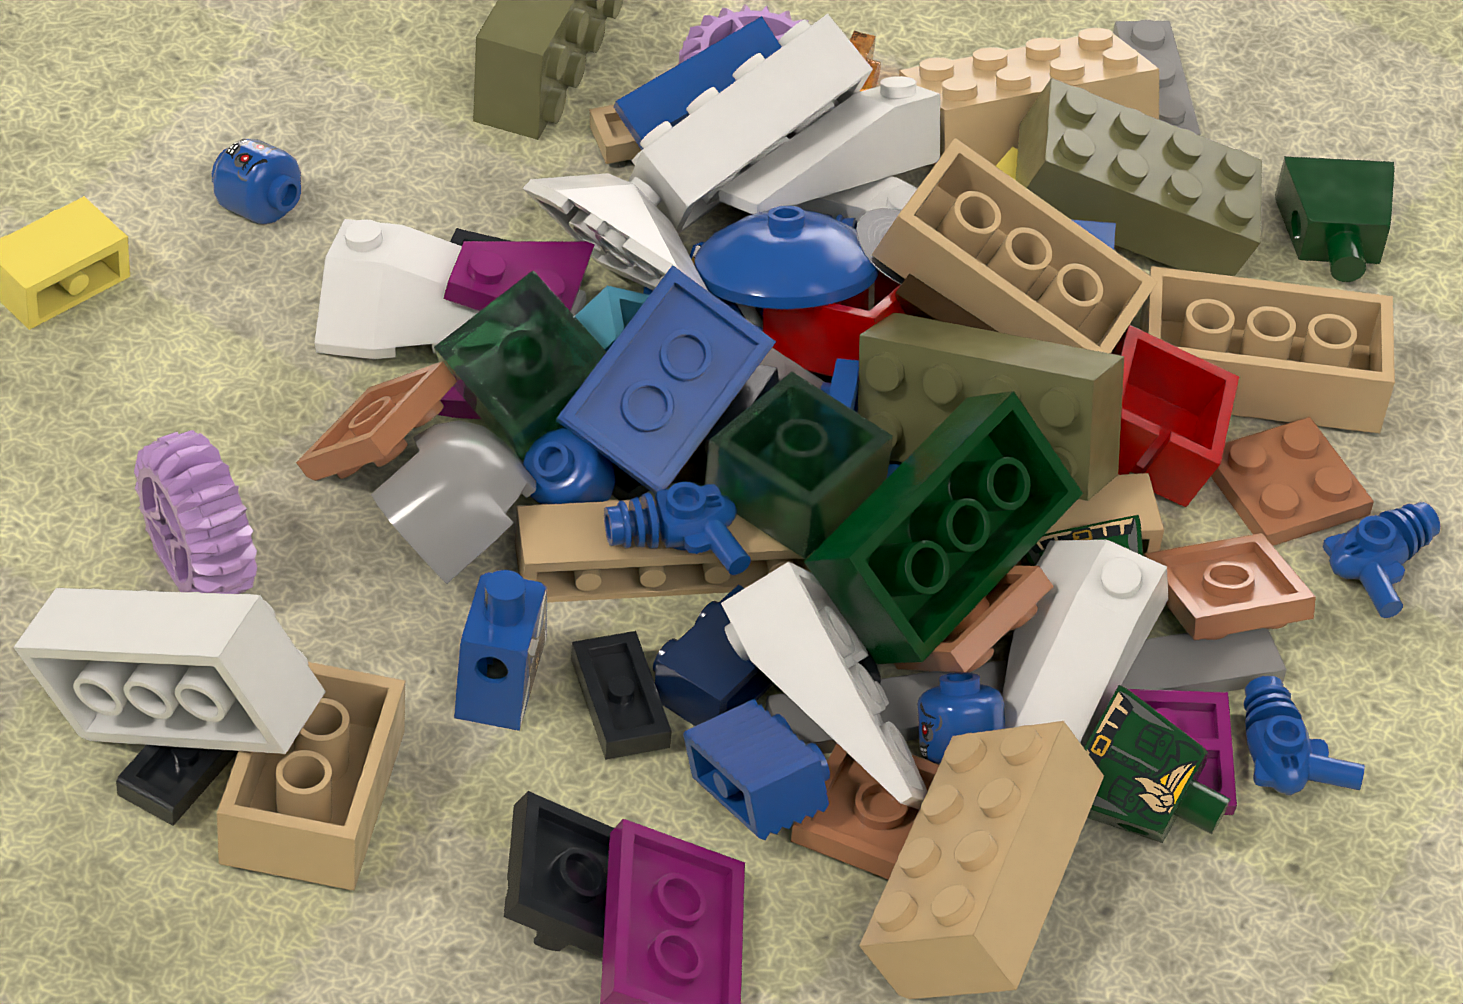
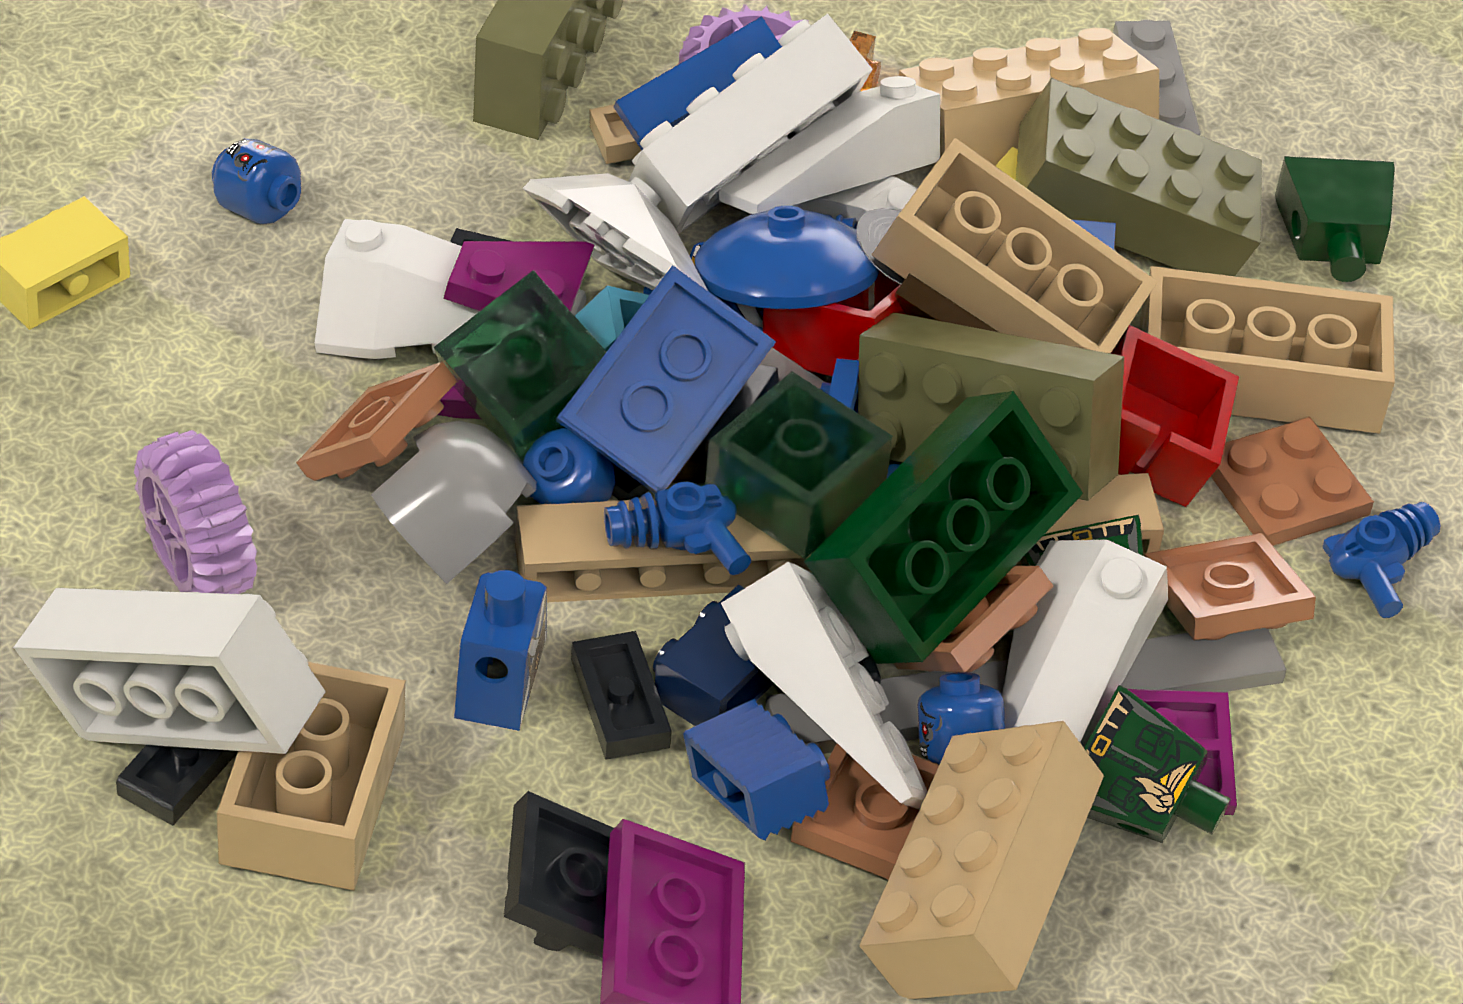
blue piece [1244,676,1365,796] -> none

